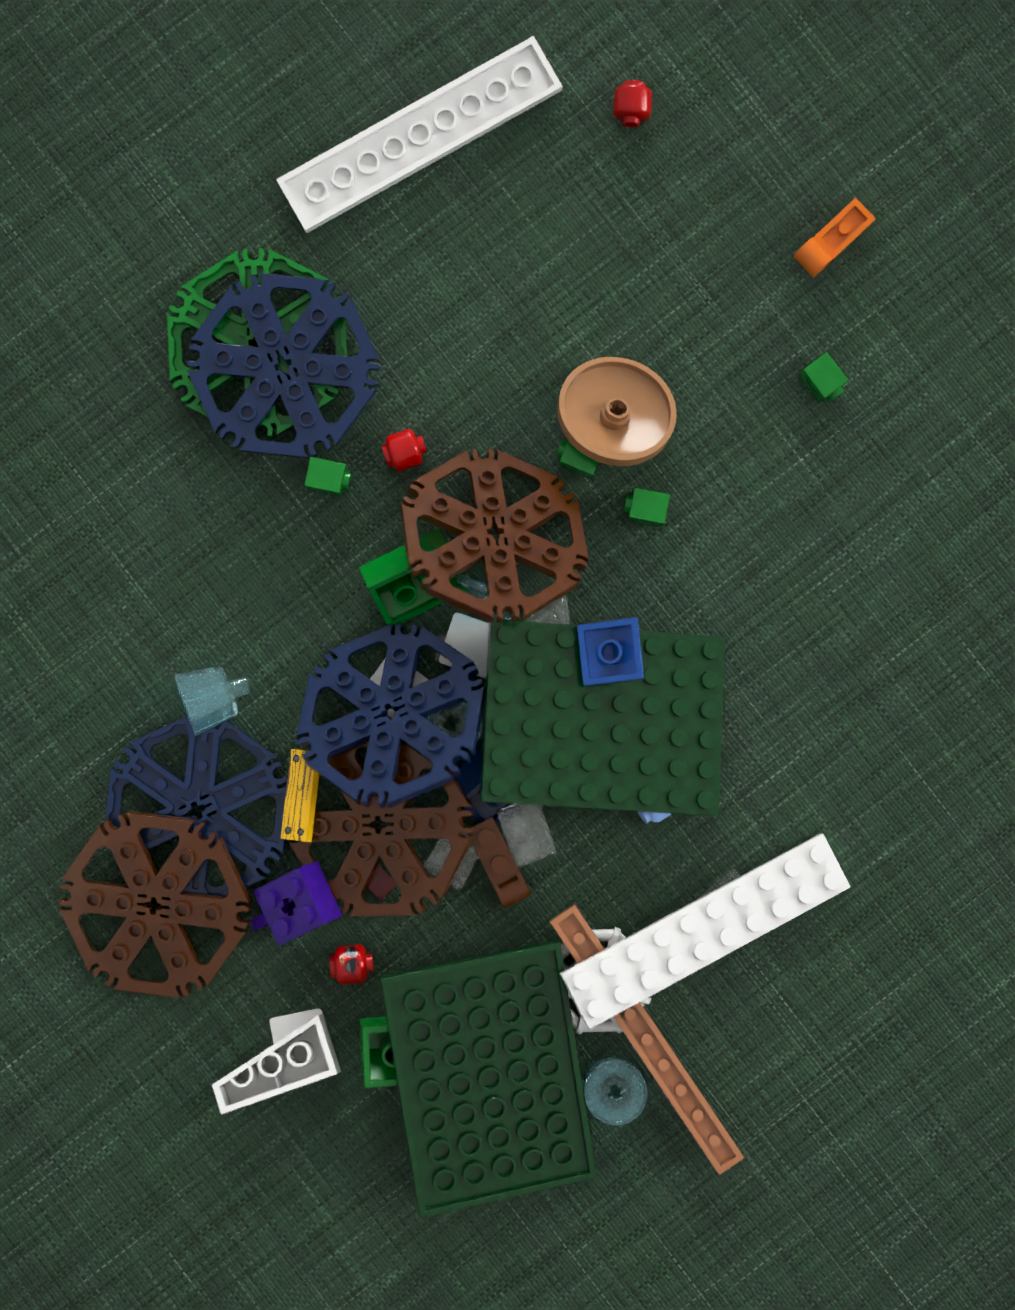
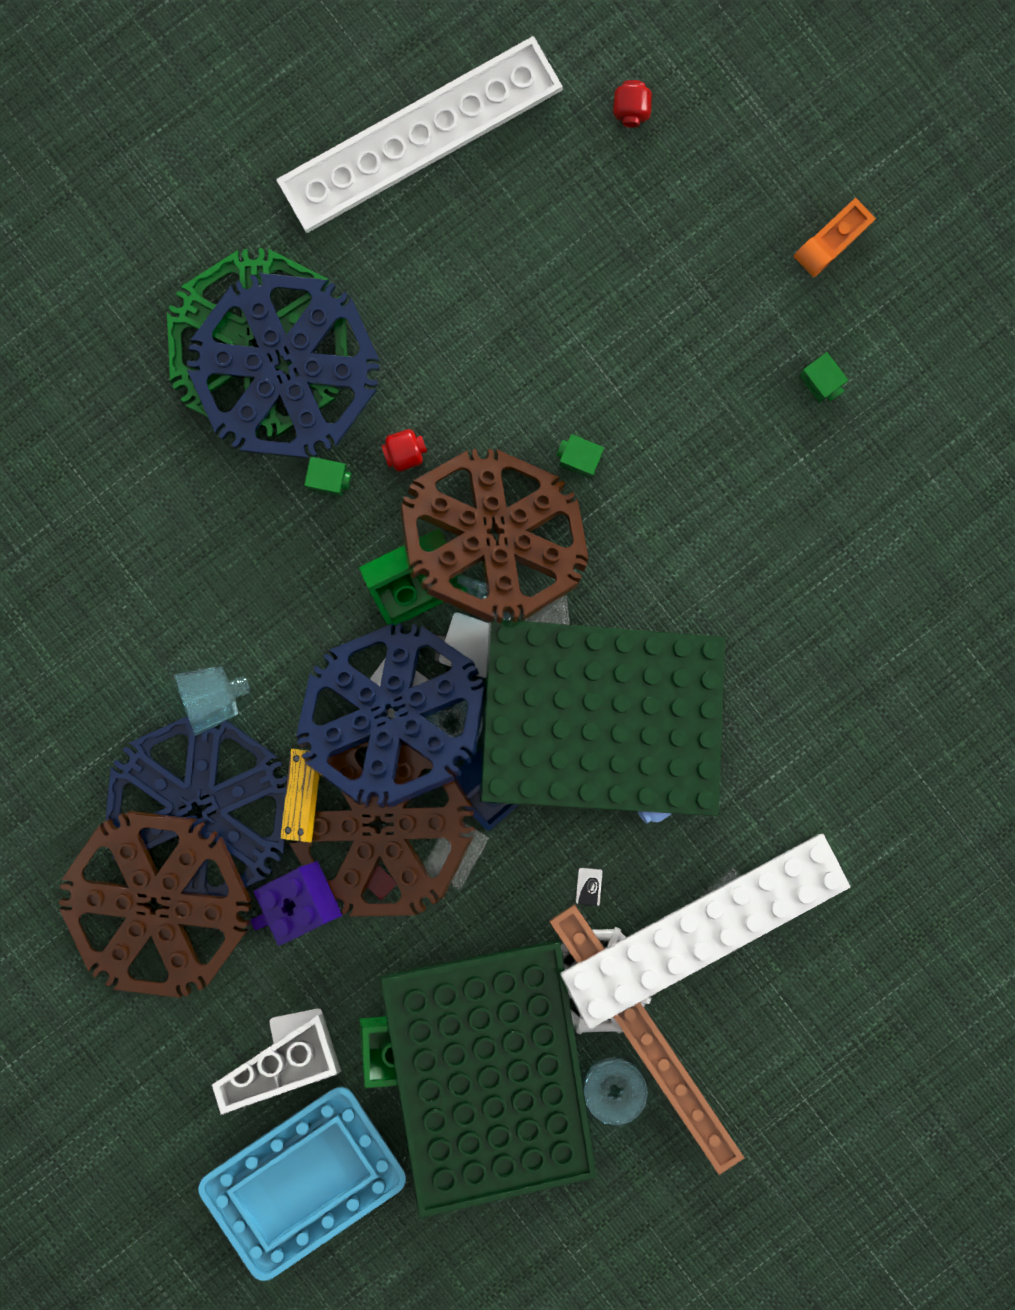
red head [330,944,374,985] -> none
reddish brown plate [467,817,531,909] -> none
clear plate [496,804,557,867] -> none
medium nougat dish [557,357,677,466] -> none
blue slope [577,617,644,686] -> none
green brick [623,488,670,527] -> none
none -> medium azure wedge [199,1087,406,1281]
none -> sticker [576,868,602,906]

